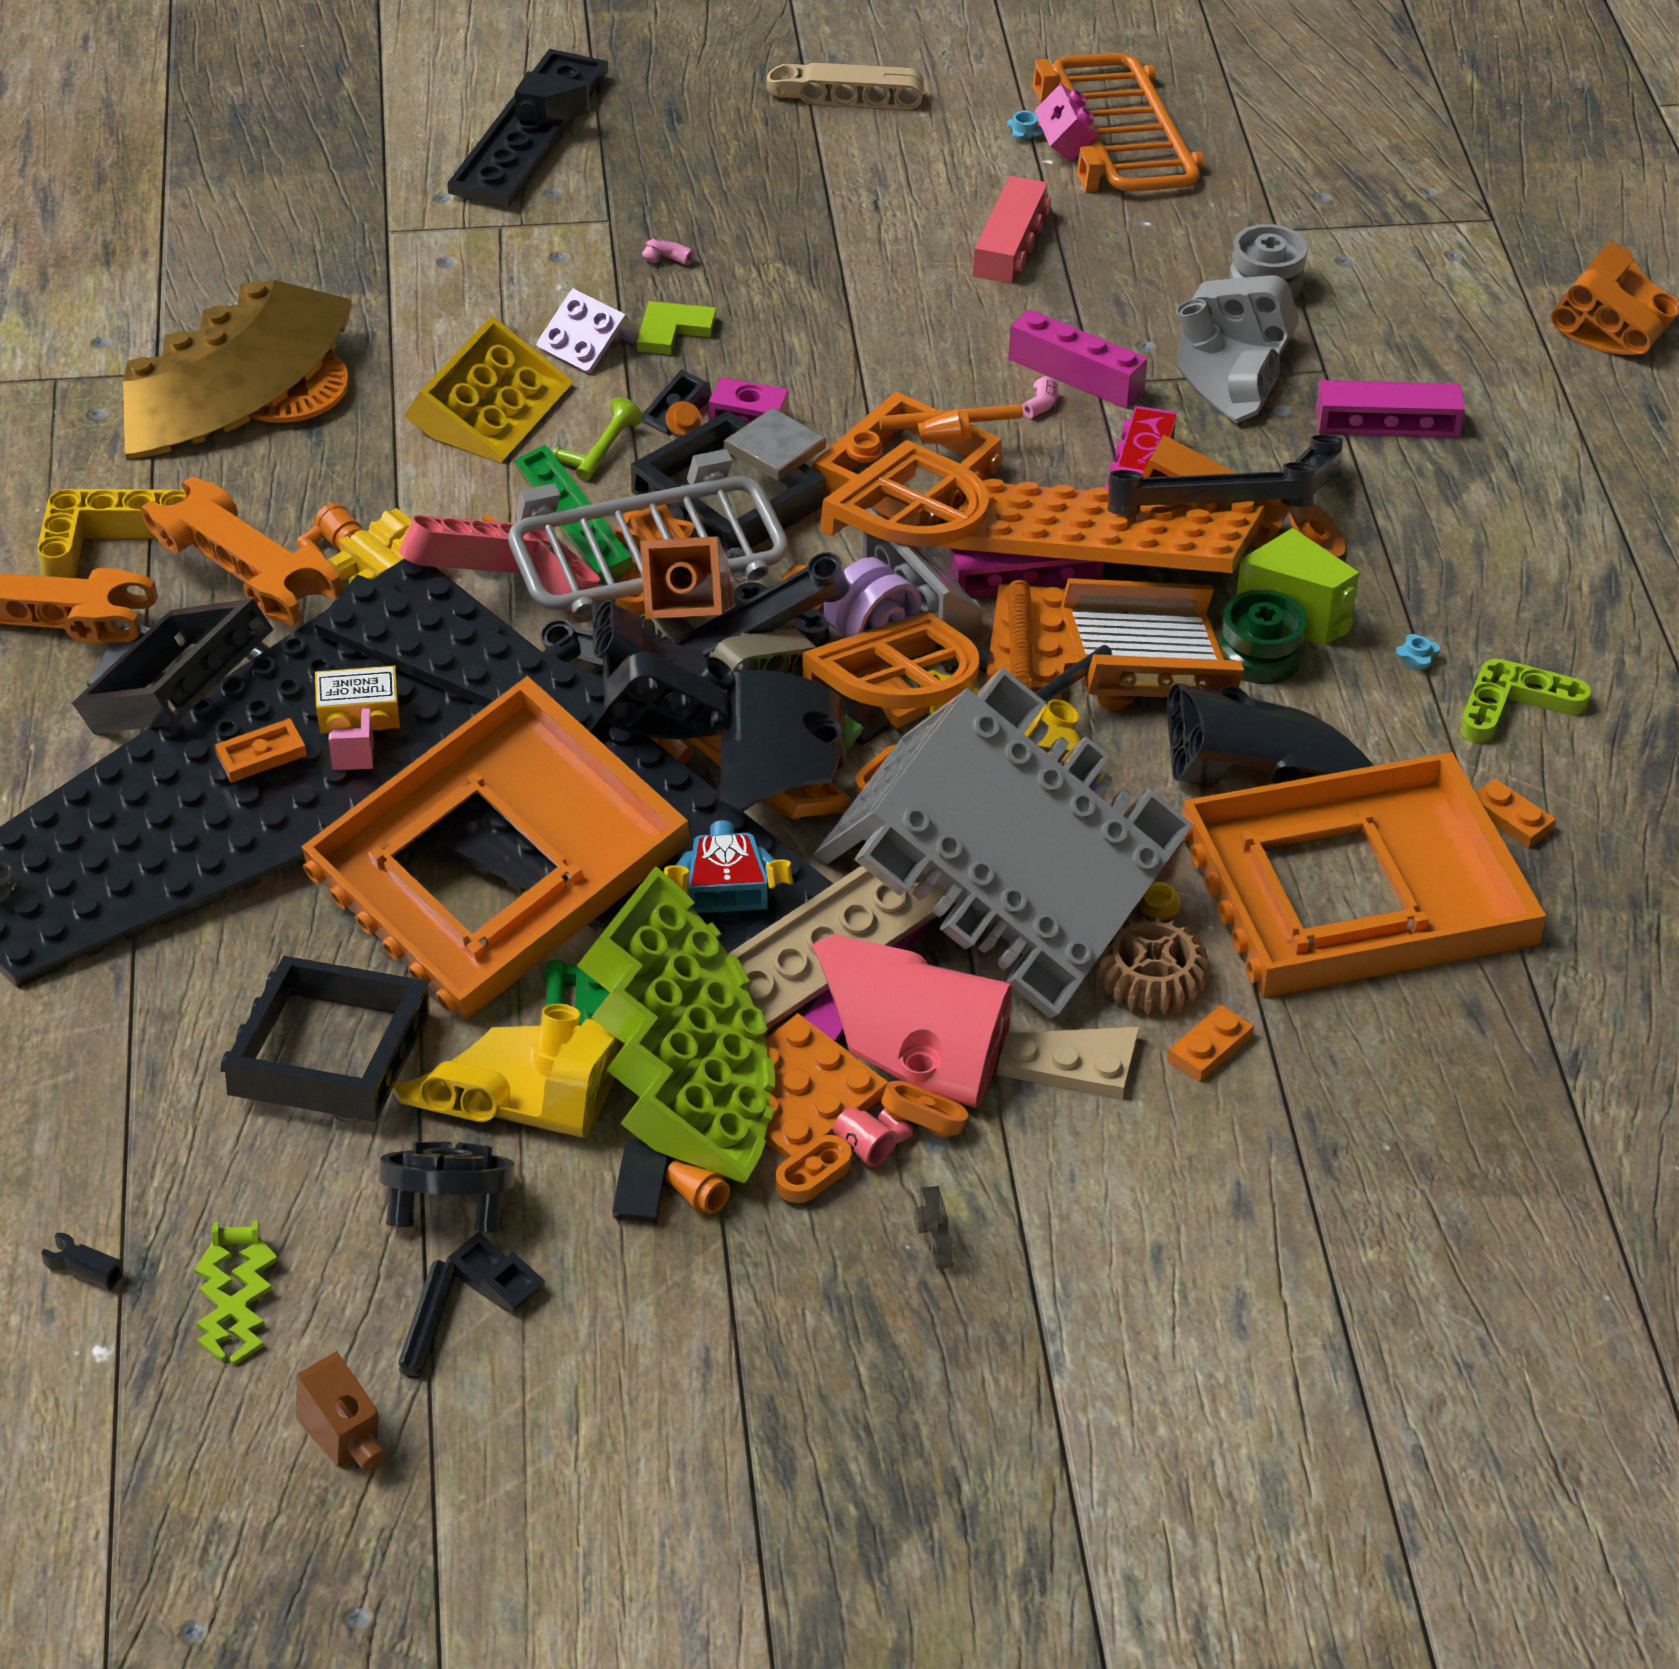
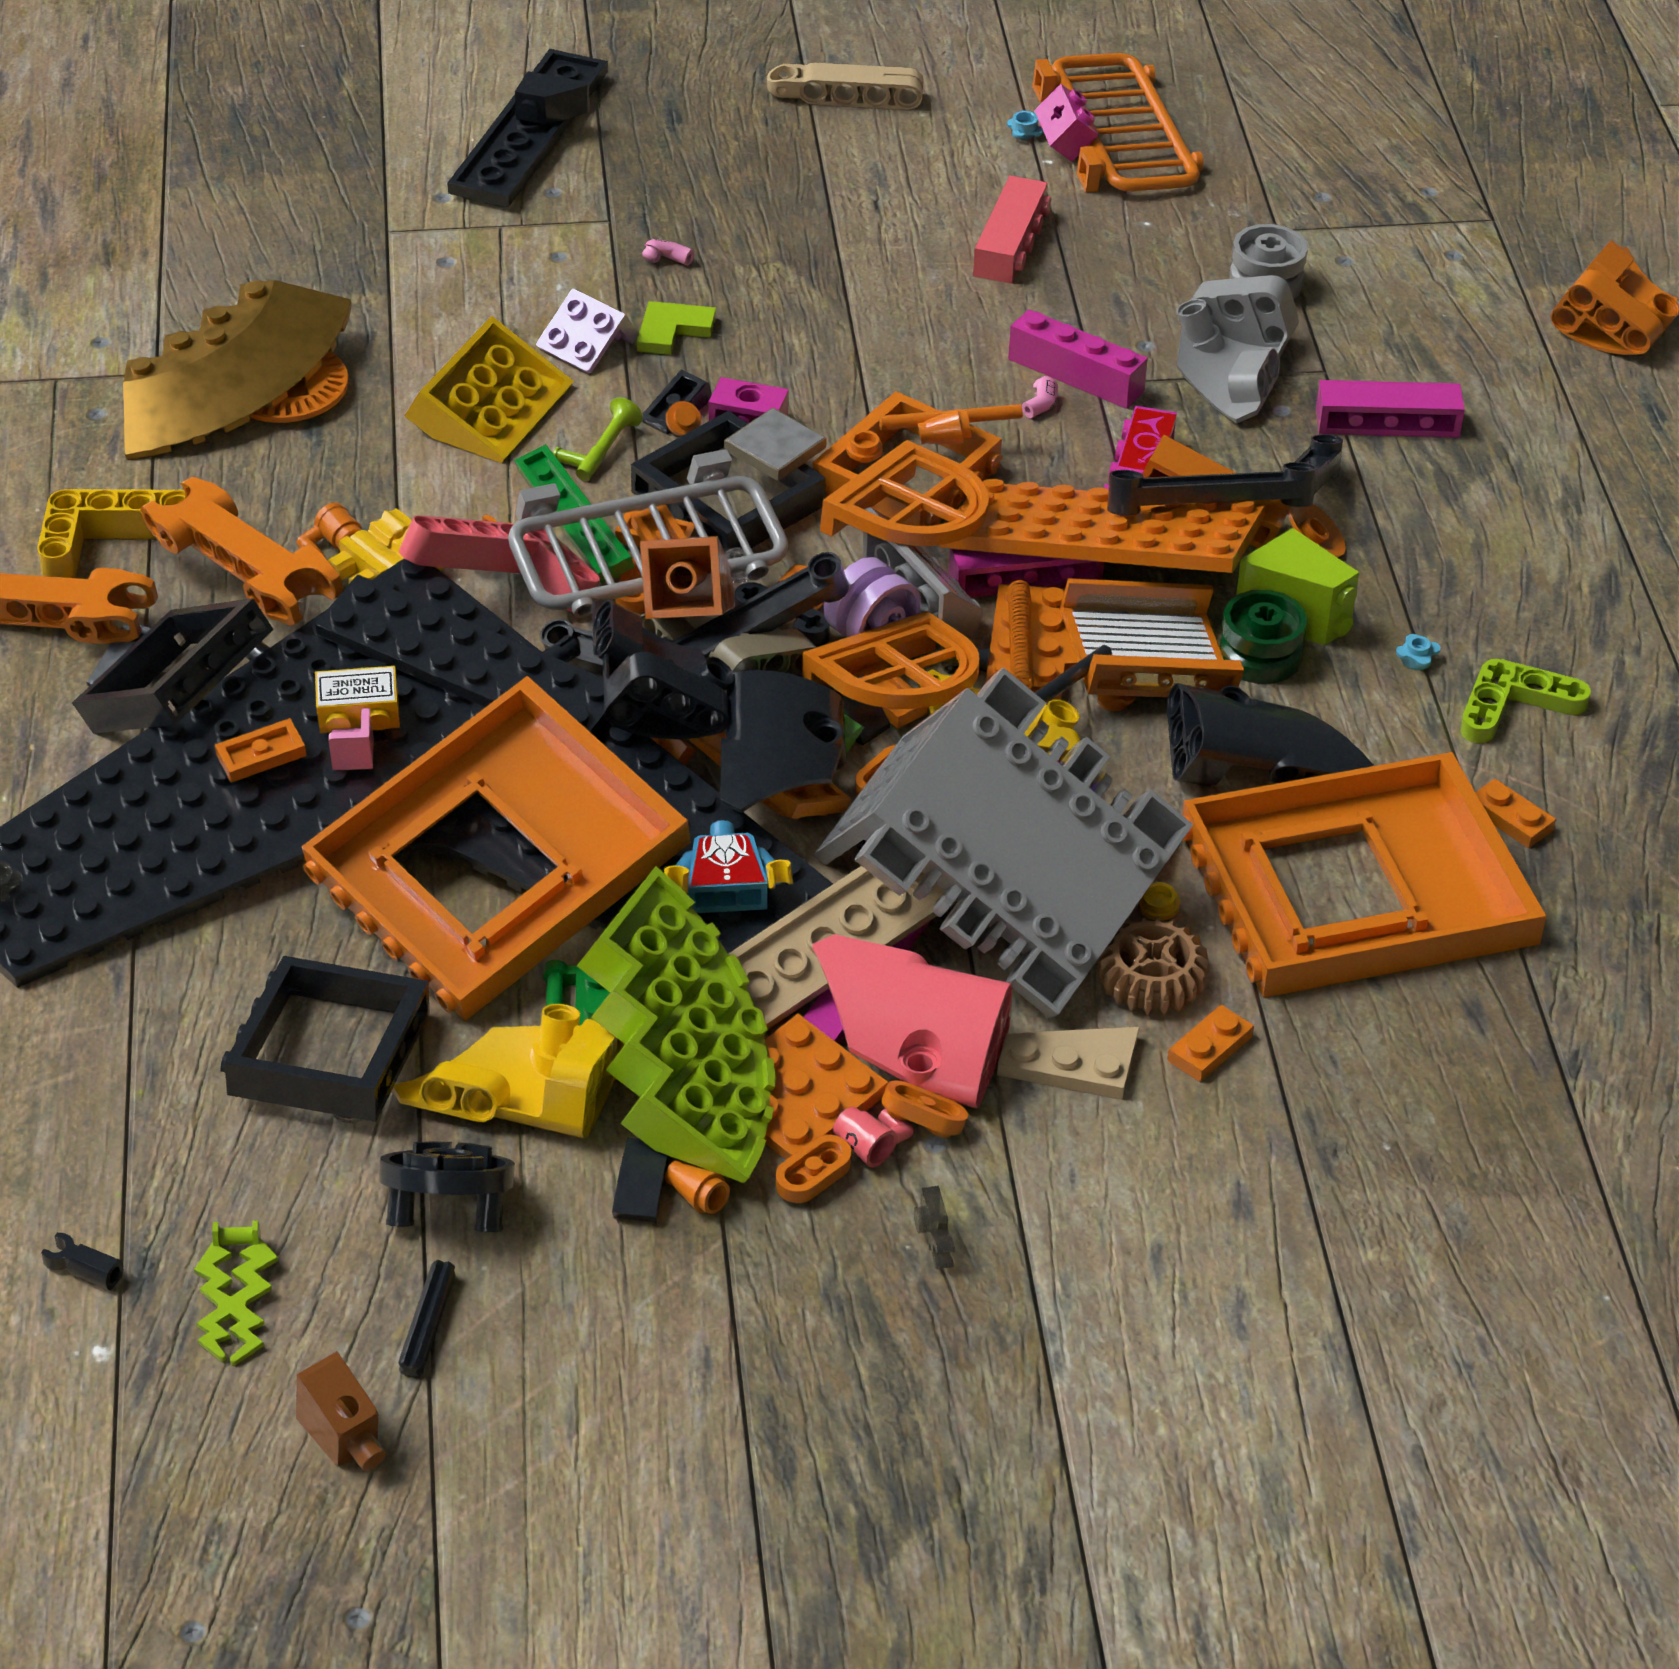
black slope [446,1231,545,1312] -> none

